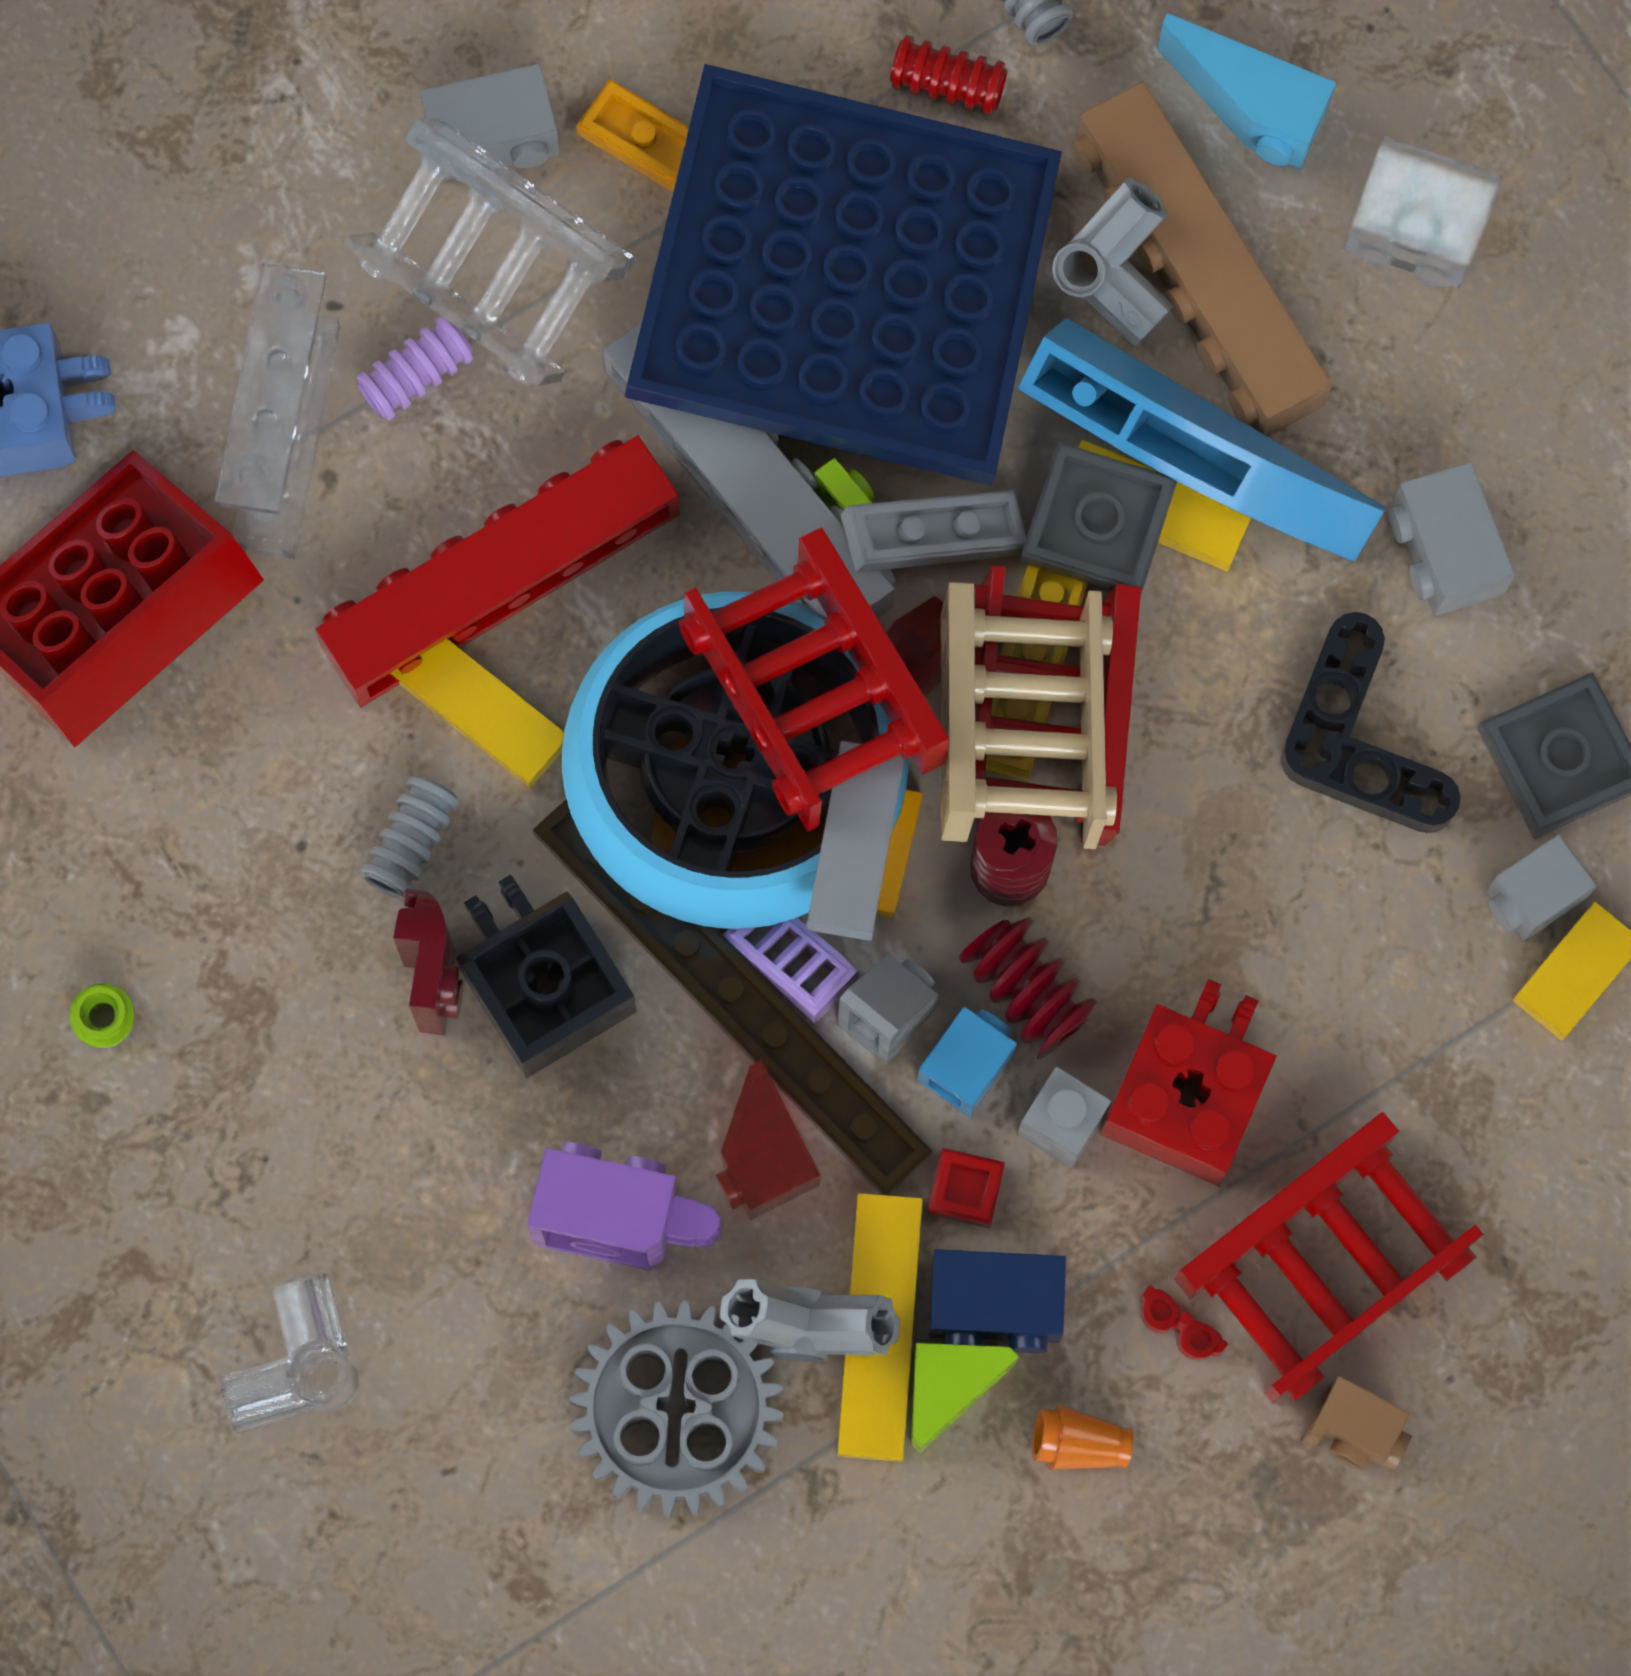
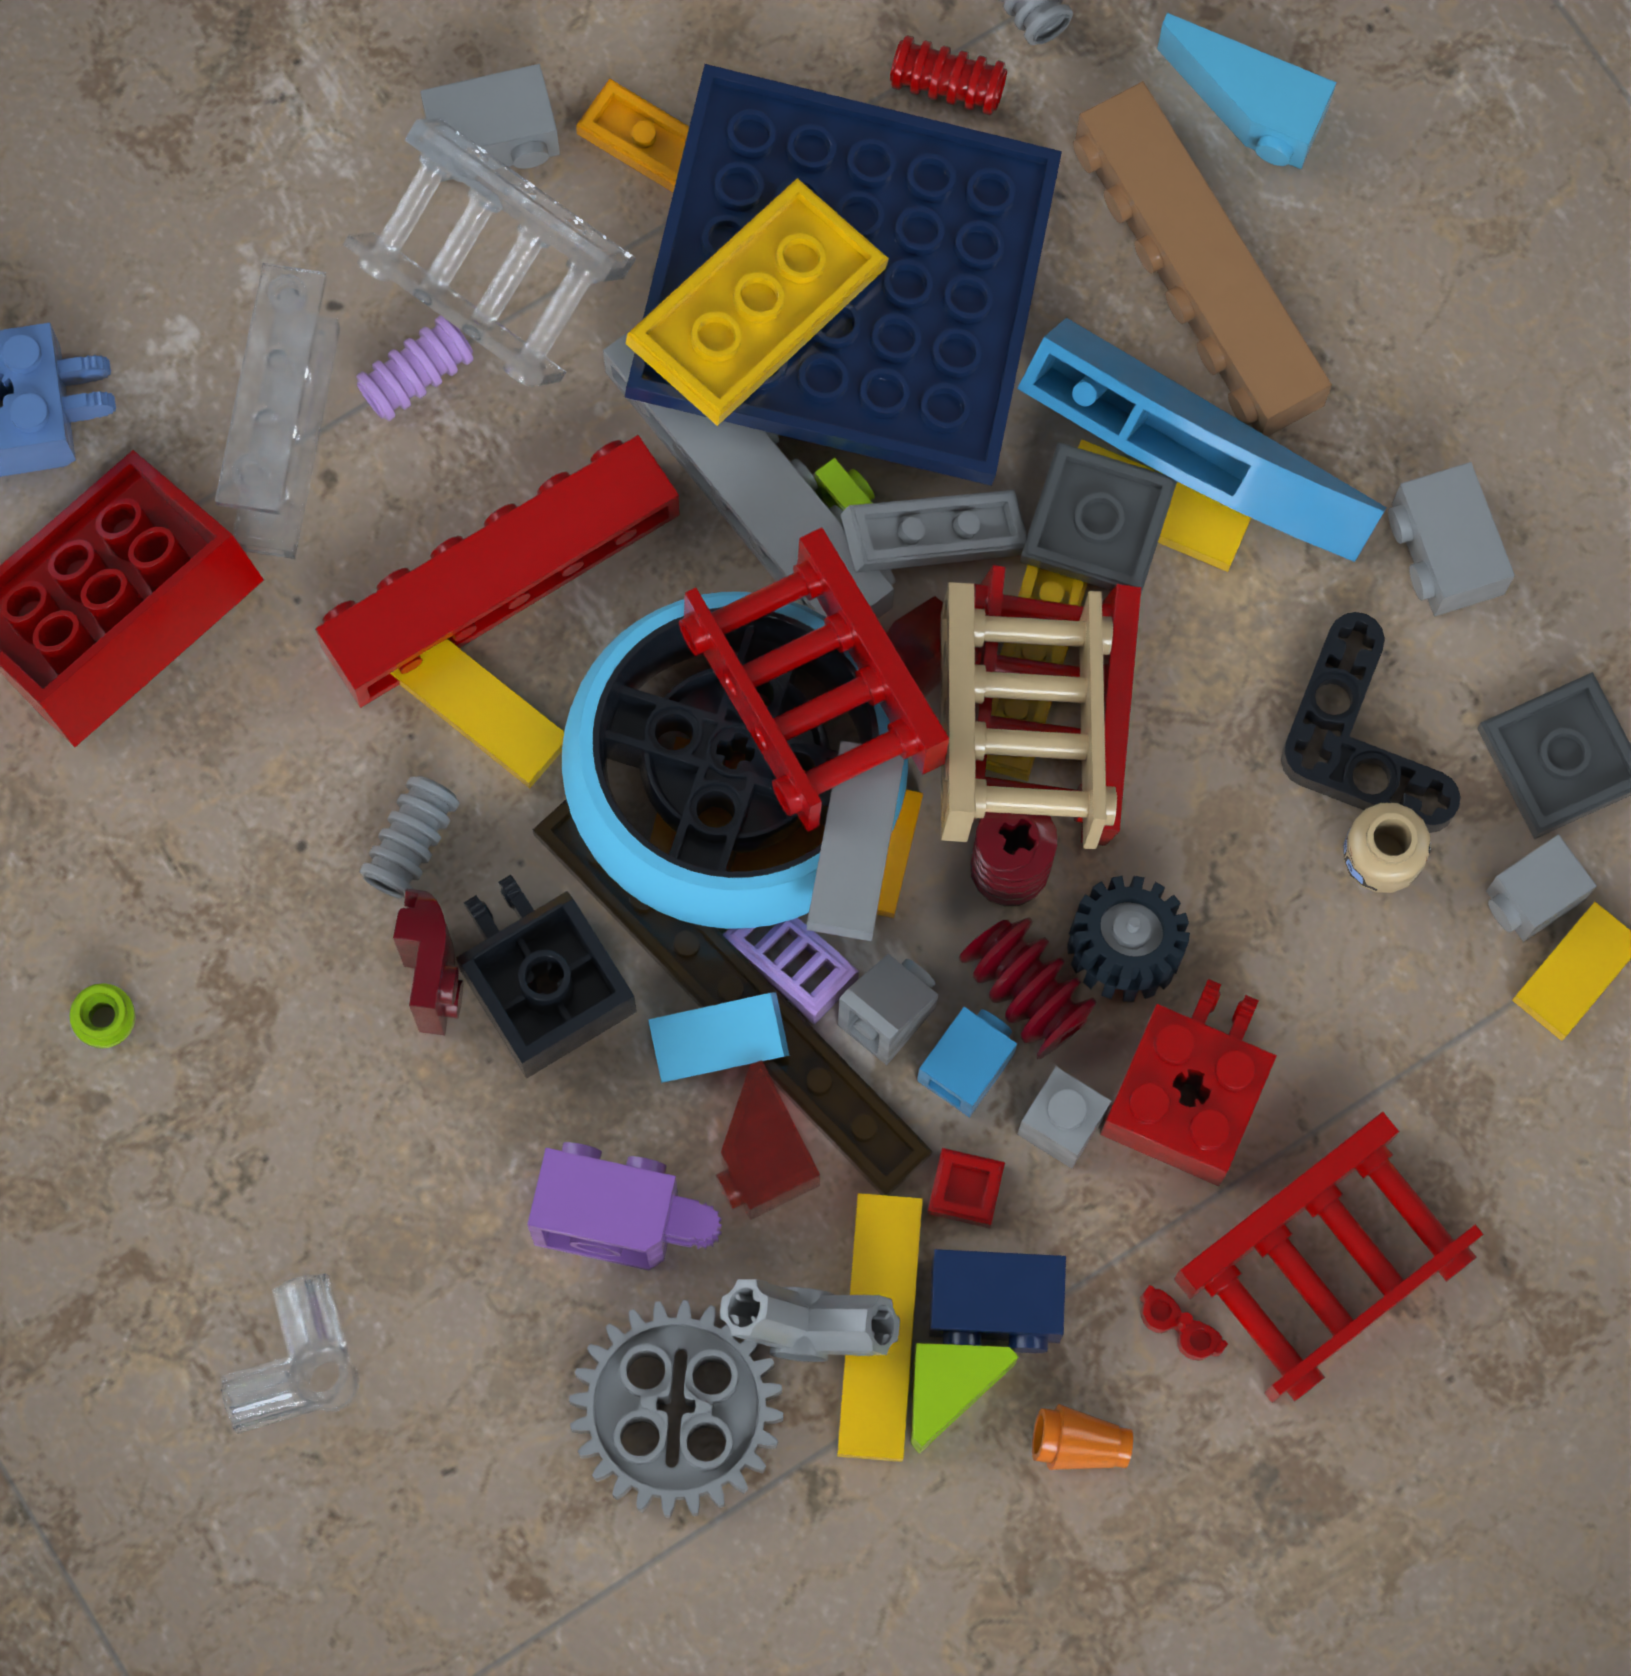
light grey piece [1052,177,1174,347] -> none
medium nougat brick [1301,1376,1412,1471] -> none
clear slope [1344,136,1502,289] -> none
none -> yellow tile [625,178,889,426]
none -> medium azure tile [648,992,790,1083]
none -> black wheel [1067,876,1190,1002]
none -> tan head [1343,803,1431,893]

